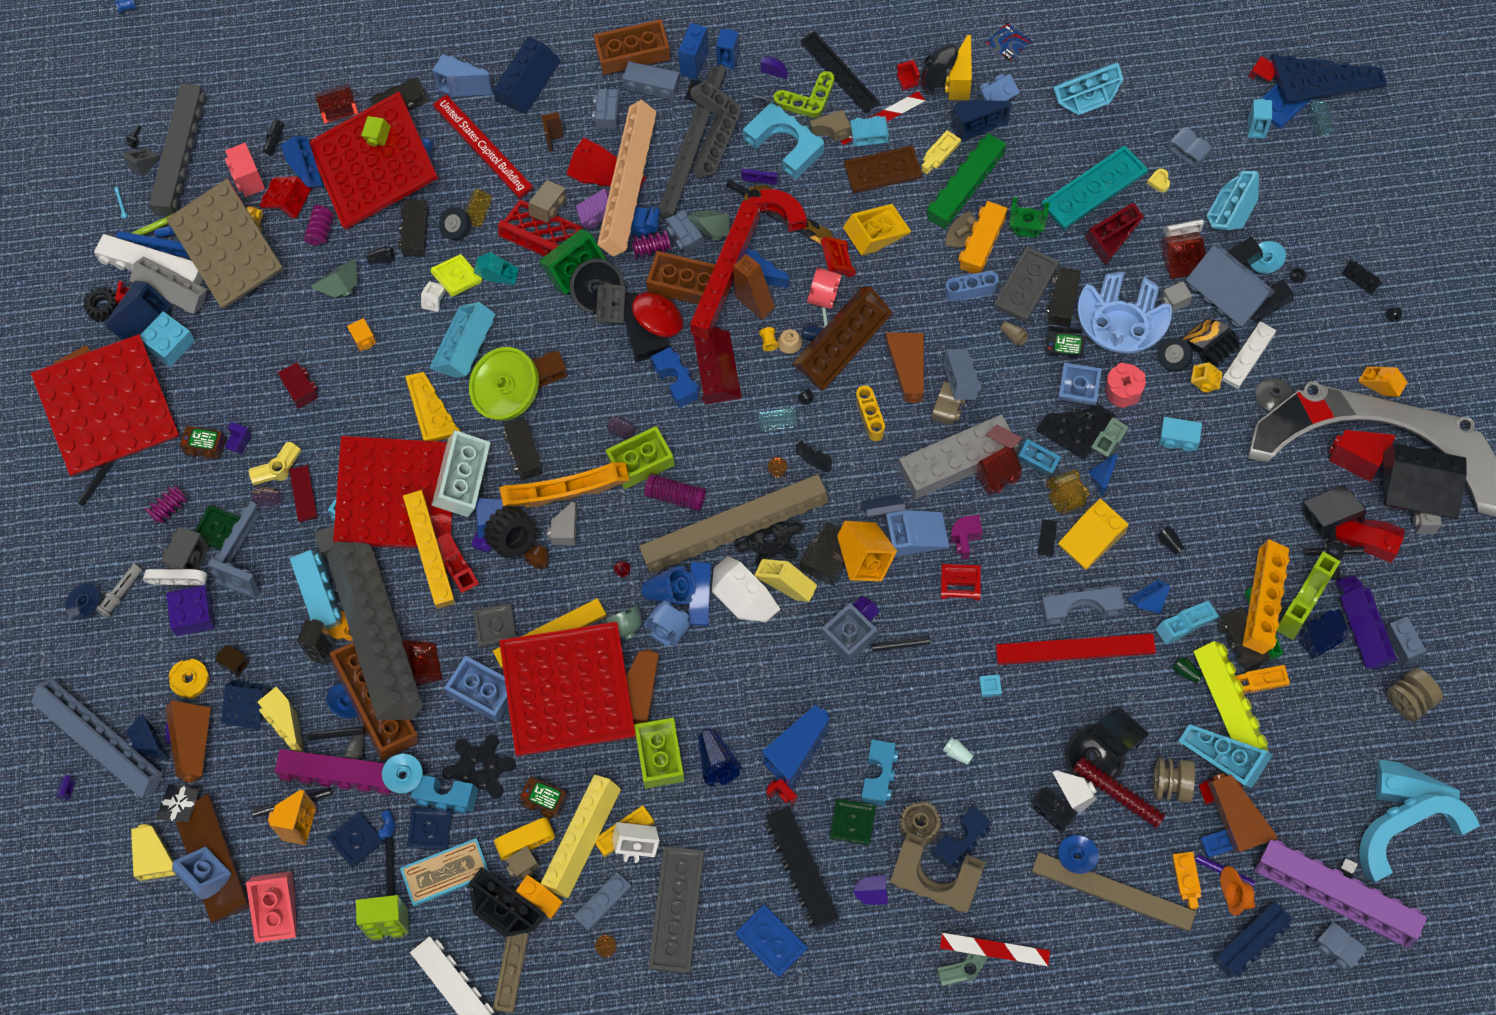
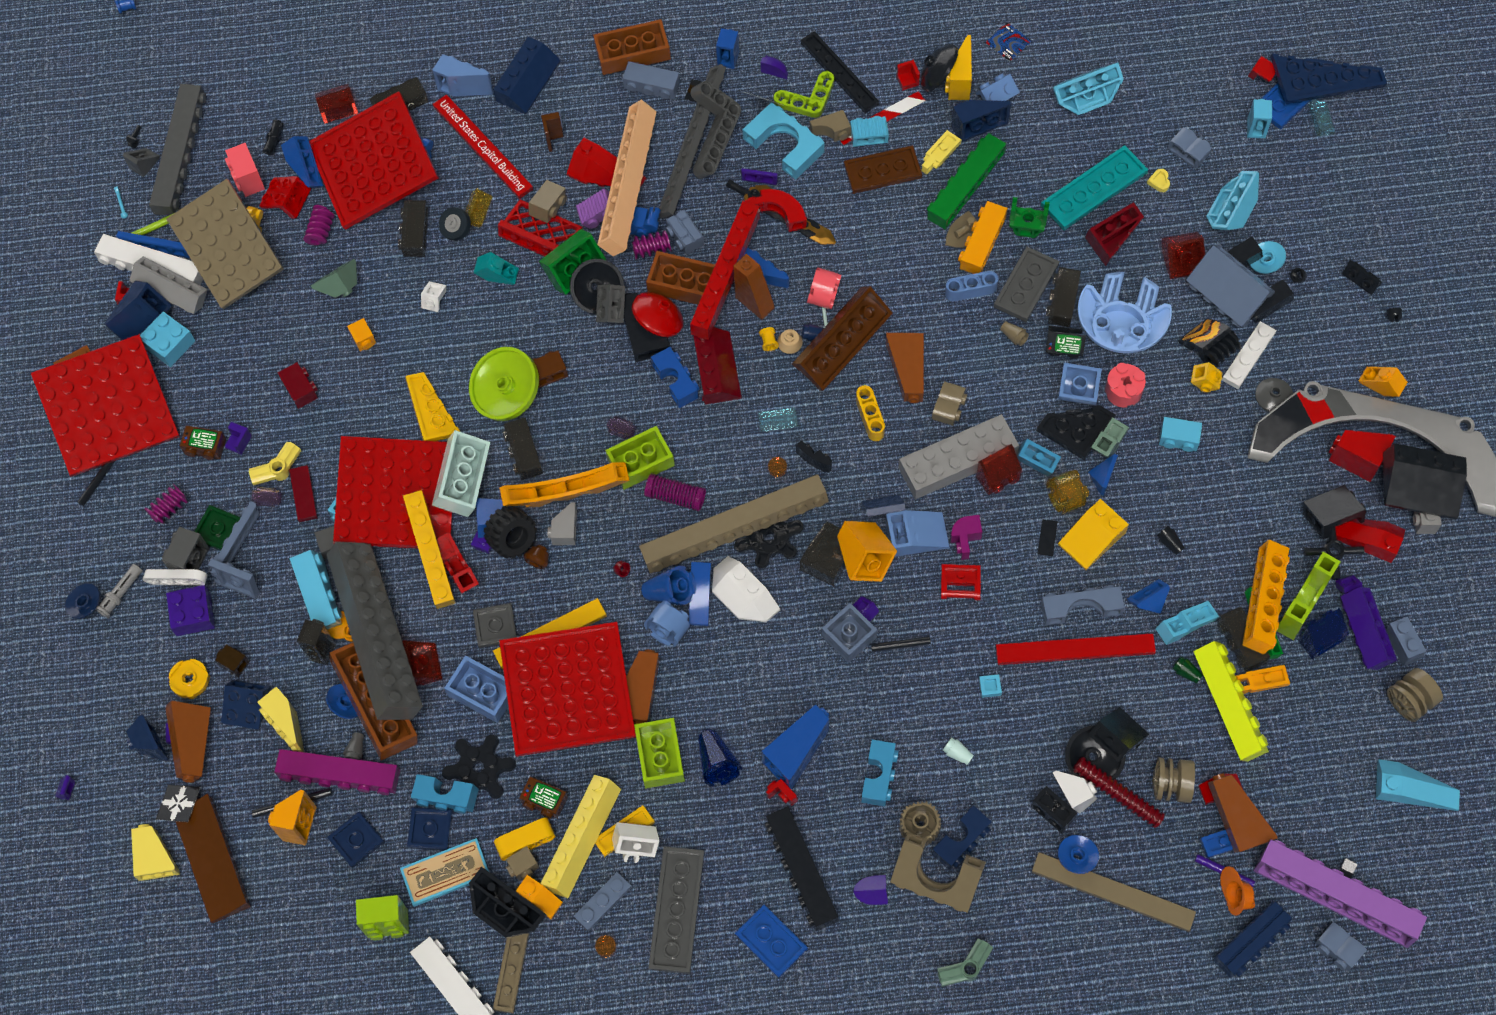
sand blue brick [31,679,163,798] -> none
black tyre [83,286,118,322] -> none
blue arm [155,226,176,238] -> none
medium blue brick [172,847,231,899] -> none
coral slope [246,871,297,943] -> none
black bar [308,727,366,740] -> none
lime brick [361,116,391,147] -> none
black cone [366,246,395,264] -> none
blue arm [378,810,396,839] -> none
medium azure dish [382,754,423,794] -> none
black bar [385,837,395,896] -> none
medium azure slope [429,302,495,378] -> none
neon yellow tile [431,254,482,297] -> none
sand blue brick [592,89,620,129] -> none
sand green cylinder [602,605,642,640] -> none
blue brick [678,23,709,80] -> none
sand green slope [688,210,729,240] -> none
light yellow slope [754,559,817,602] -> none
black hinge [797,389,813,405] -> none
red plate [820,236,856,277] -> none
dark green tile [829,799,876,846] -> none
yellow slope [843,204,911,256] -> none
sticker [940,933,1050,966] -> none
sand blue brick [943,349,981,400] -> none
dark red sticker [986,424,1022,449] -> none
black wheel [1158,338,1193,372] -> none
light grey brick [1161,281,1192,312] -> none
white slope [1163,220,1204,238] -> none
light orange hinge [1172,852,1201,910] -> none
medium azure wedge [1179,724,1274,788] -> none
medium azure arch [1359,794,1480,882] -> none

